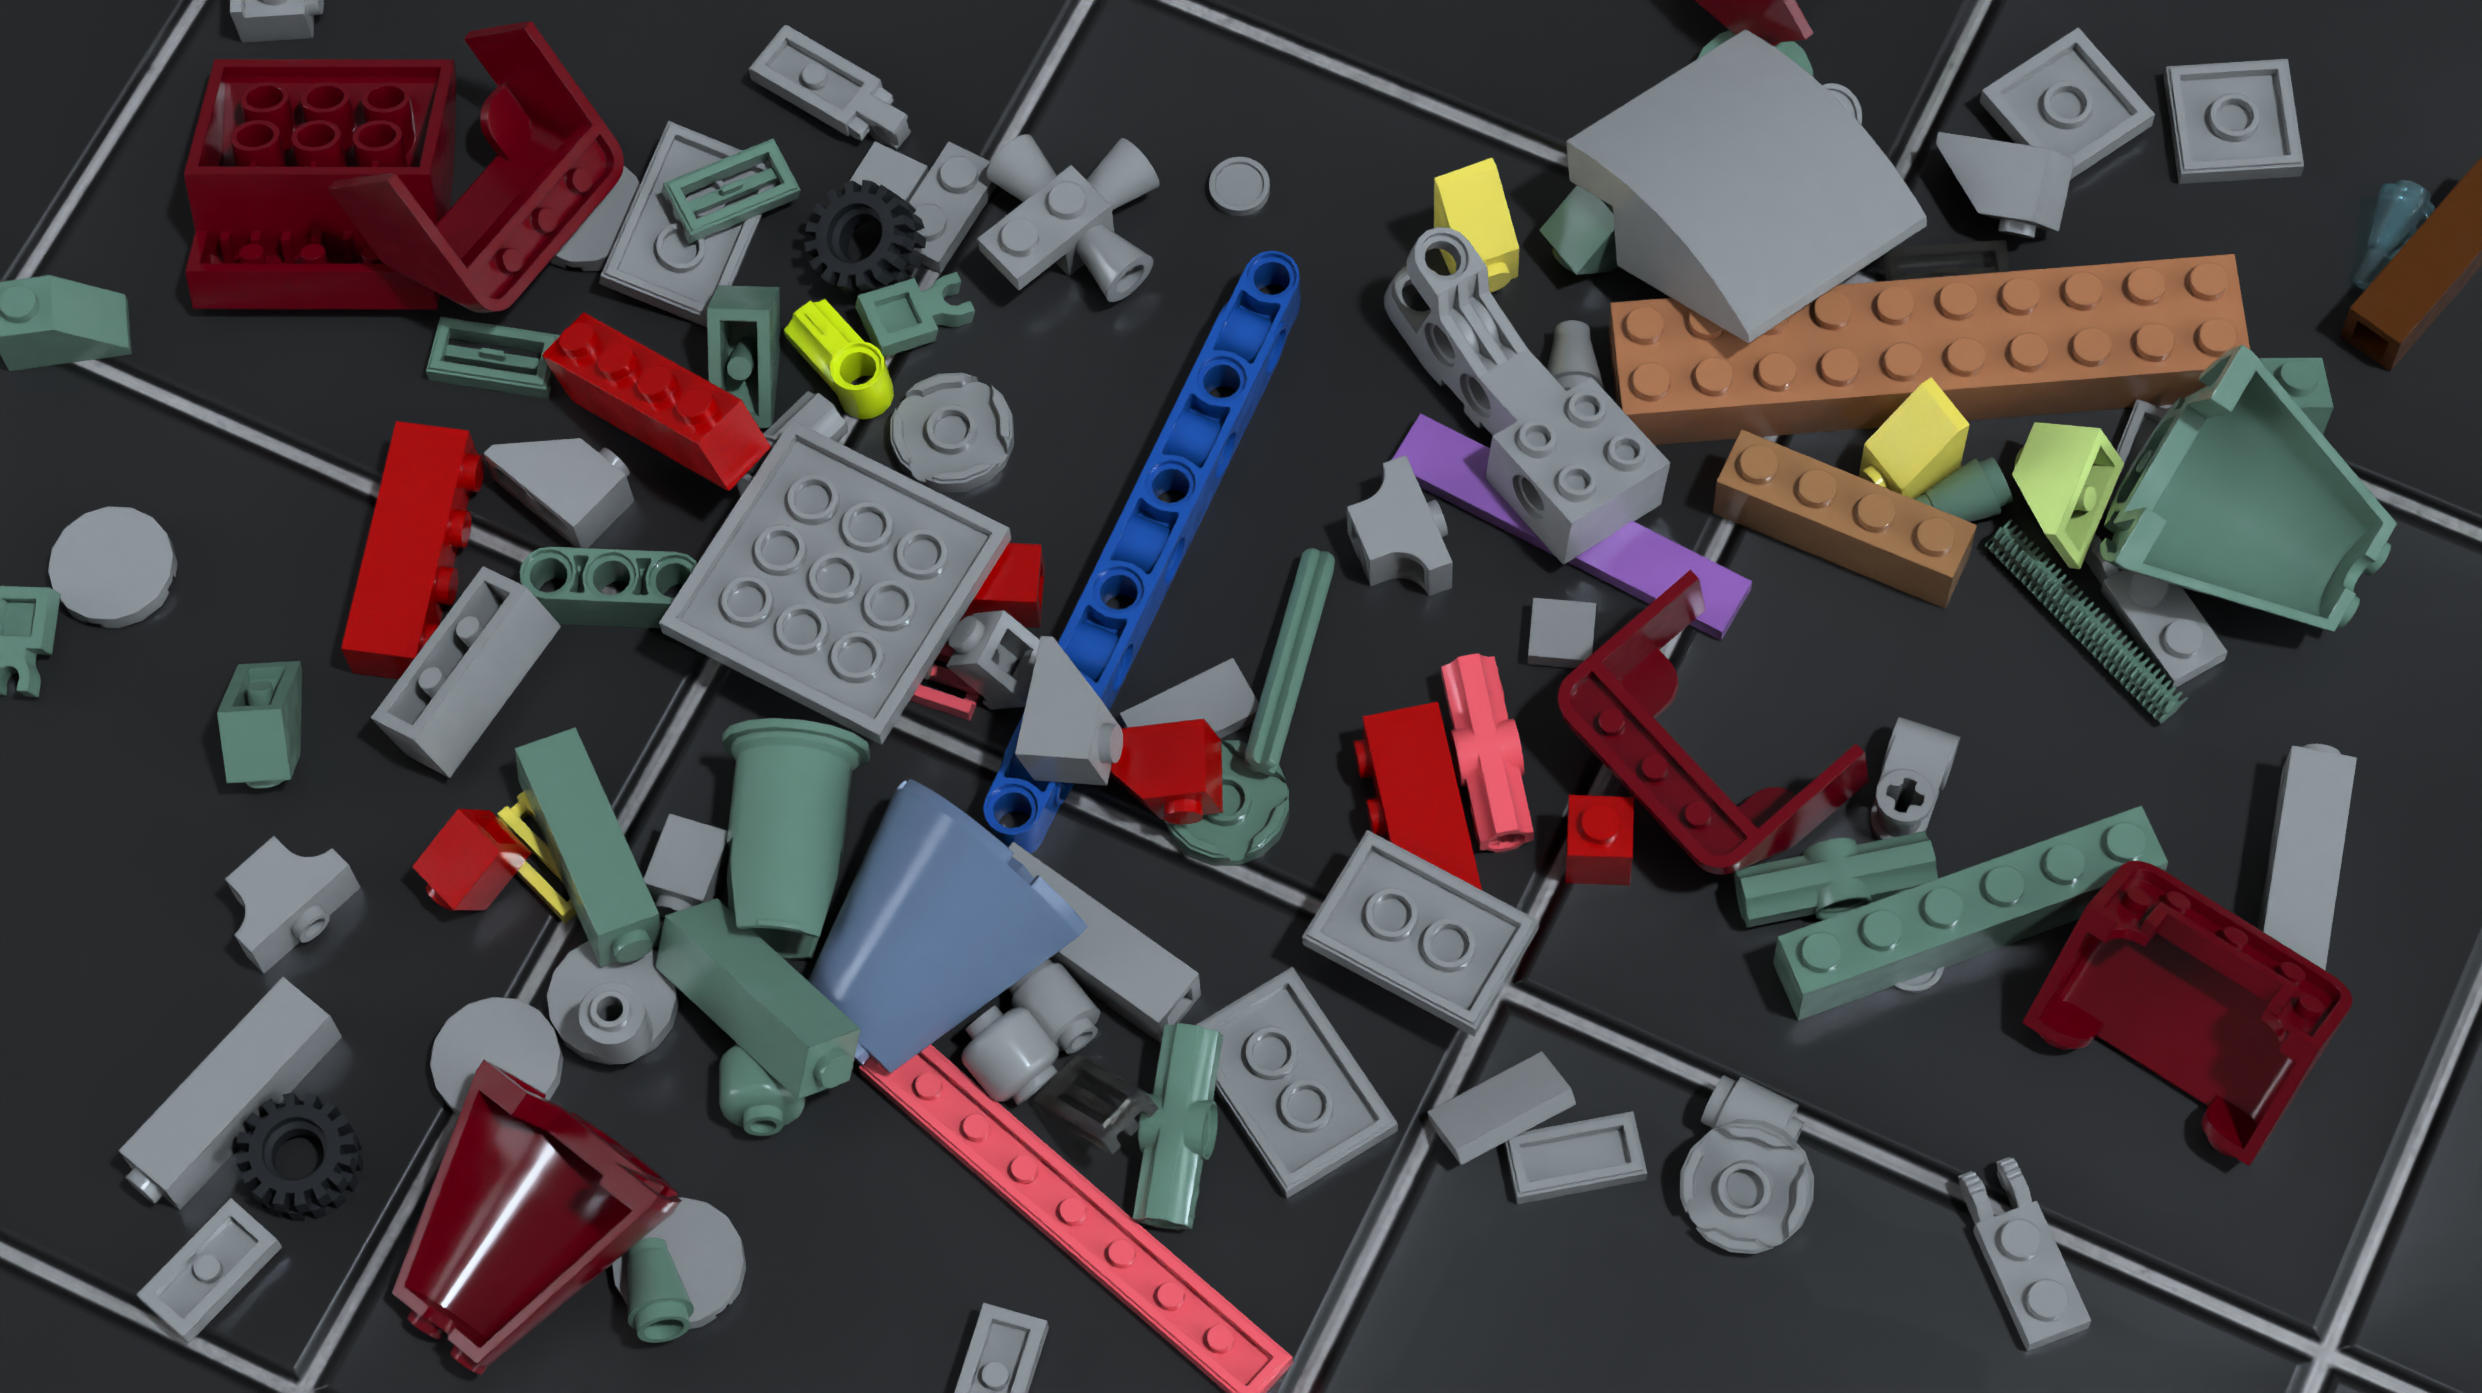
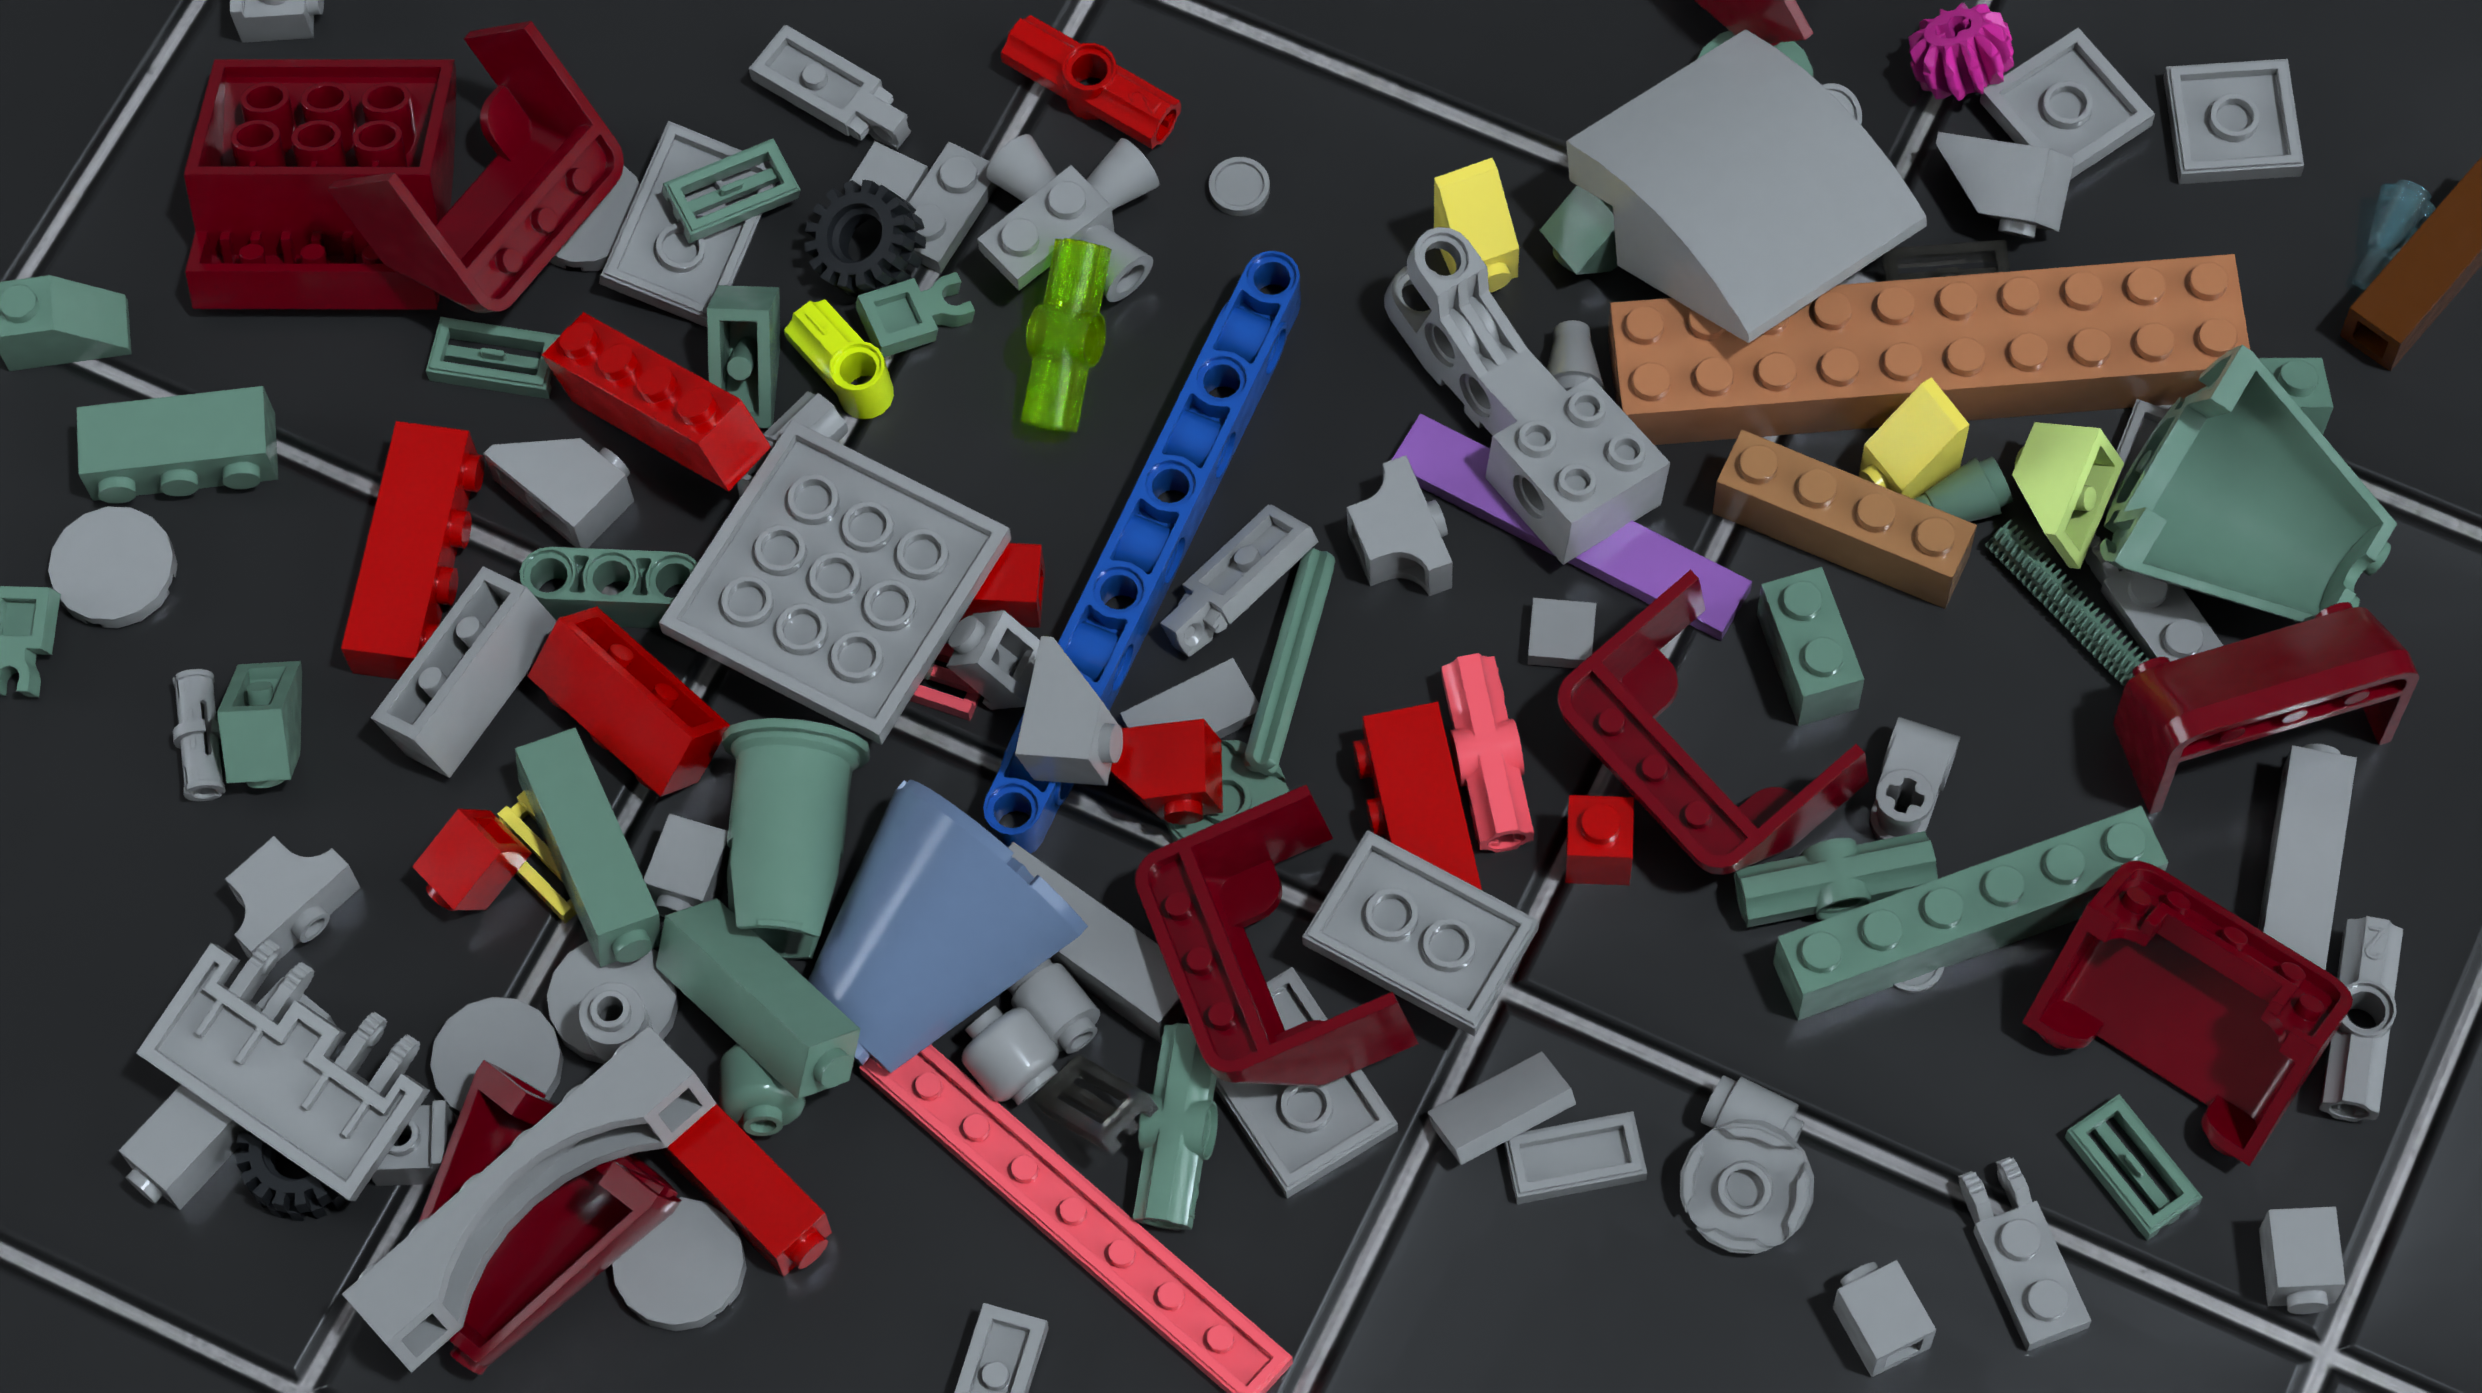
light grey plate [136,1198,282,1344] -> none
sand green cone [627,1238,694,1343] -> none
light grey tile [890,373,1014,493] -> none
none -> sand green brick [76,386,278,504]
none -> light grey hinge [136,939,430,1201]
none -> light grey pin [173,669,225,801]
none -> light grey arch [342,1026,717,1373]
none -> light grey brick [372,1100,457,1186]
none -> red brick [527,606,730,797]
none -> red brick [657,1104,832,1277]
none -> red piece [1001,15,1181,149]
none -> clear neon green piece [1021,238,1112,433]
none -> dark red windscreen [1135,784,1419,1086]
none -> light grey hinge [1160,504,1318,657]
none -> sand green brick [1757,567,1864,726]
none -> light grey brick [1833,1260,1936,1378]
none -> dark pink gear [1908,3,2014,101]
none -> sand green tile [2064,1094,2203,1241]
none -> dark red windscreen [2113,602,2419,815]
none -> light grey brick [2259,1207,2346,1314]
none -> light grey piece [2319,916,2403,1122]

